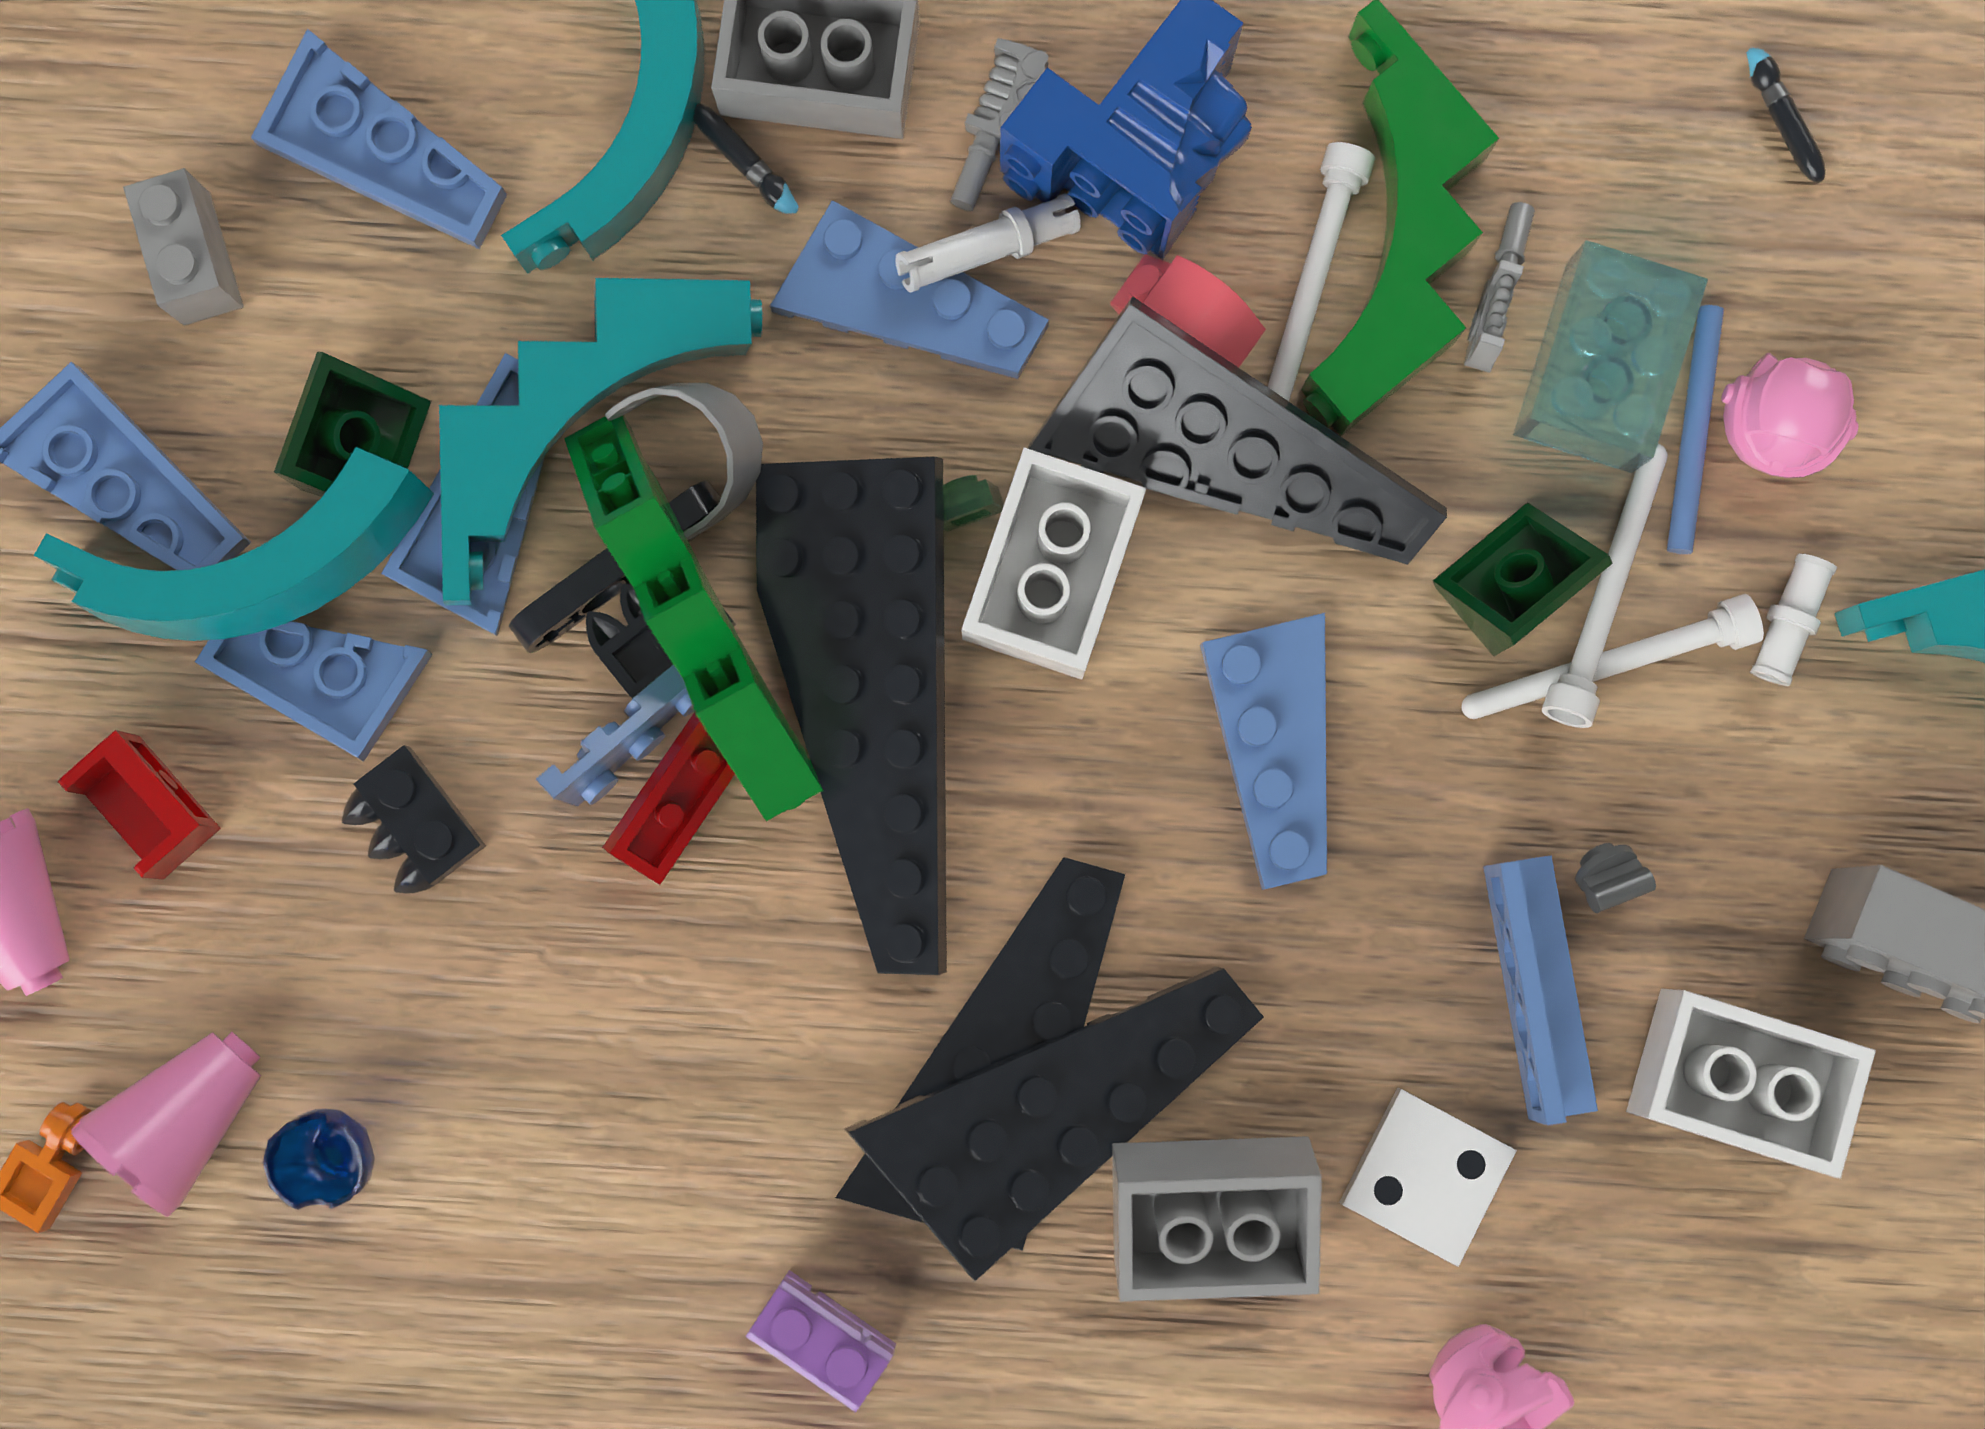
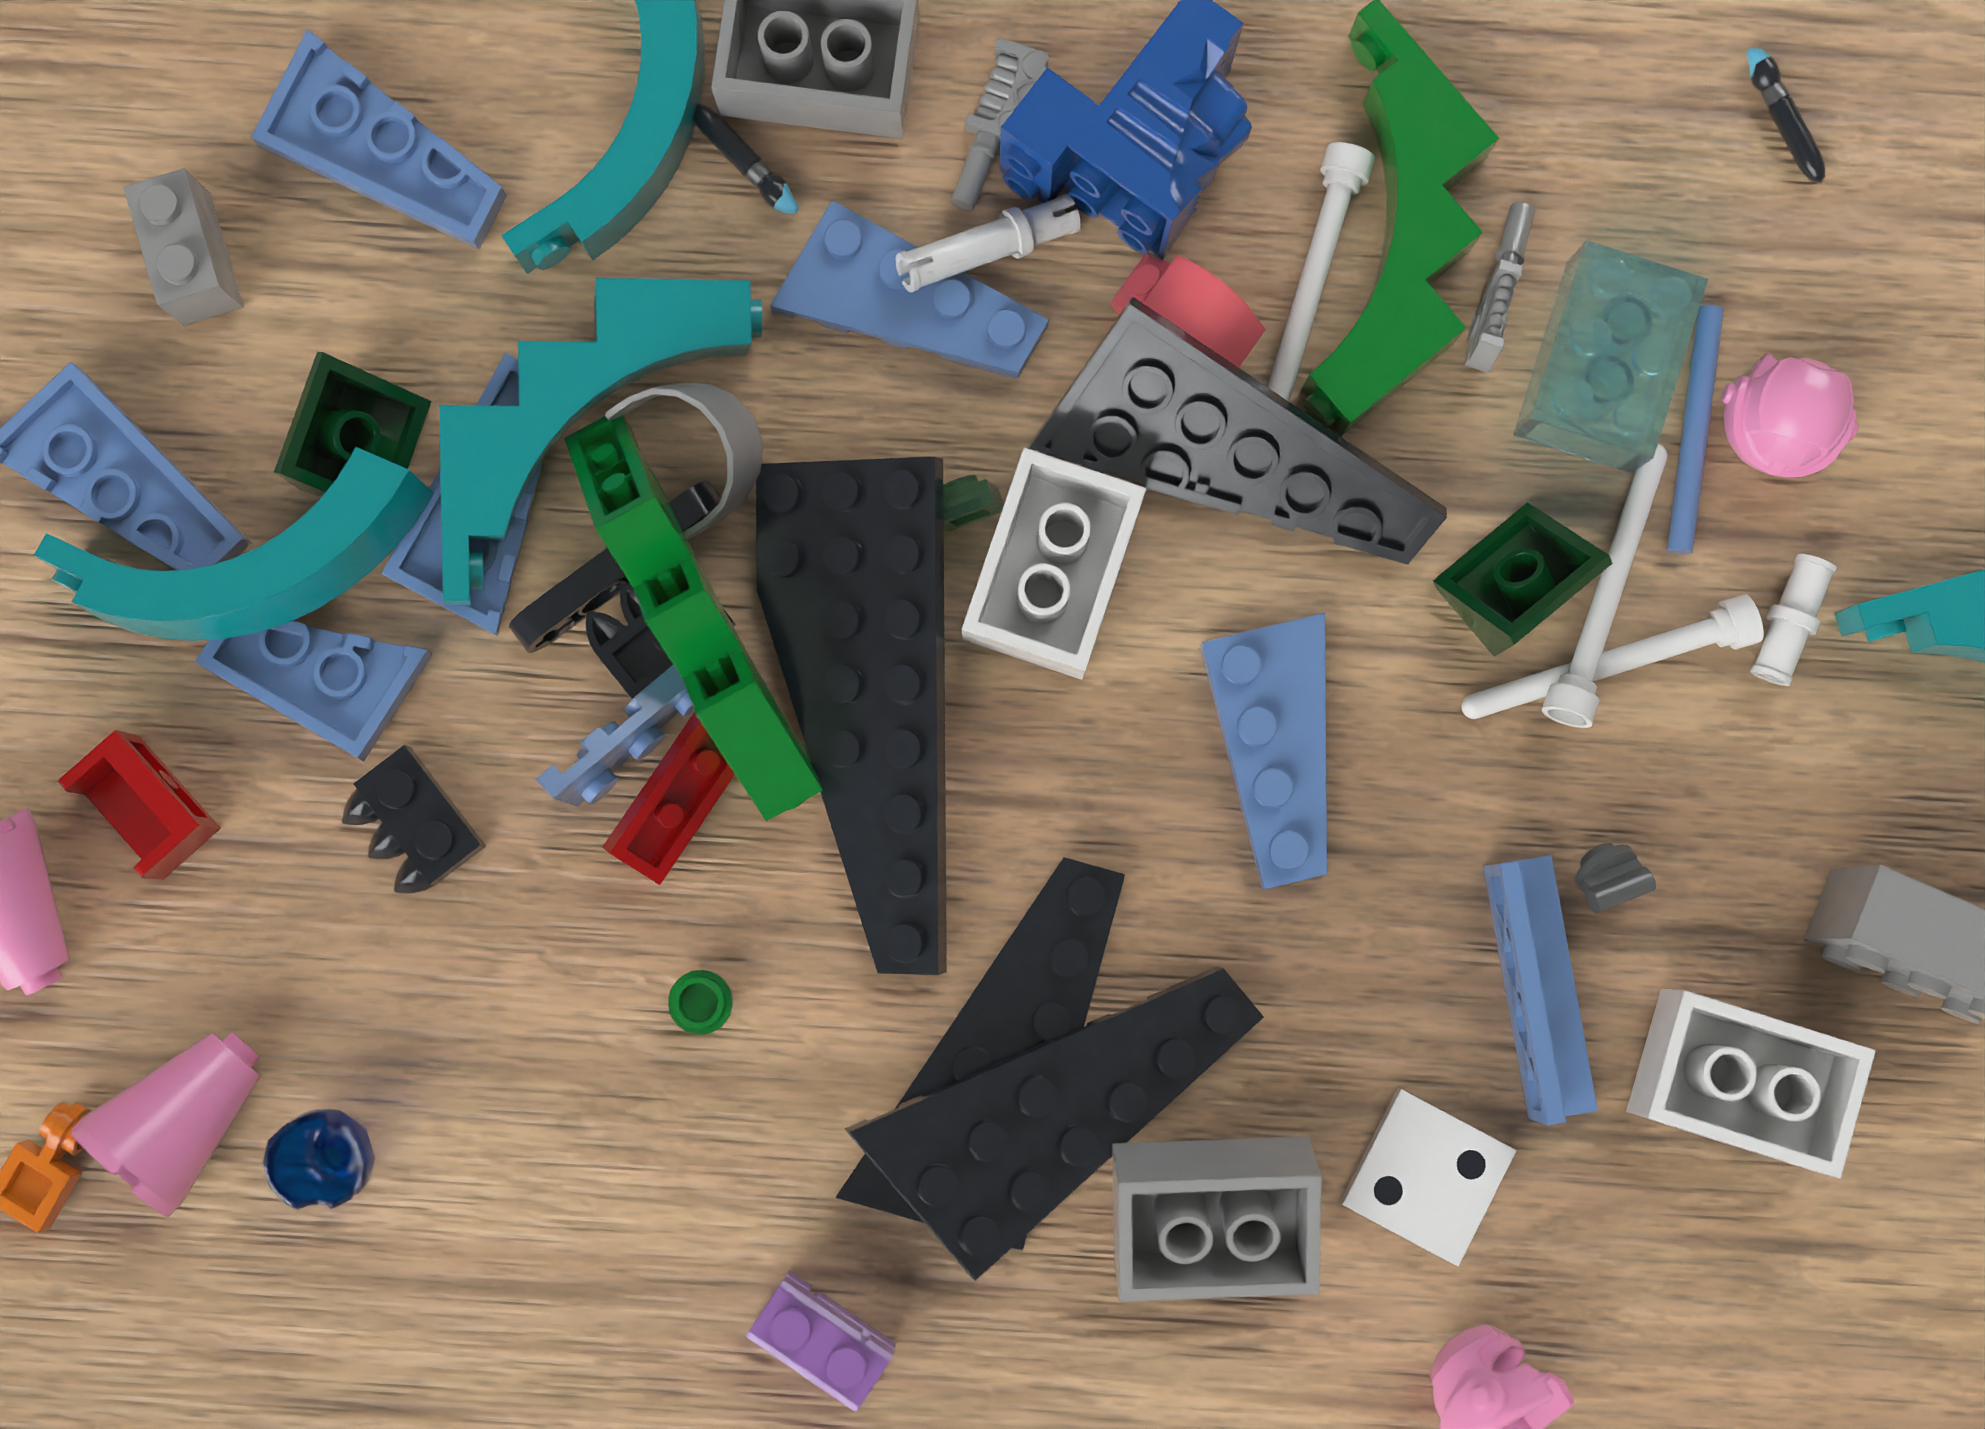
none -> green plate [668,970,733,1035]

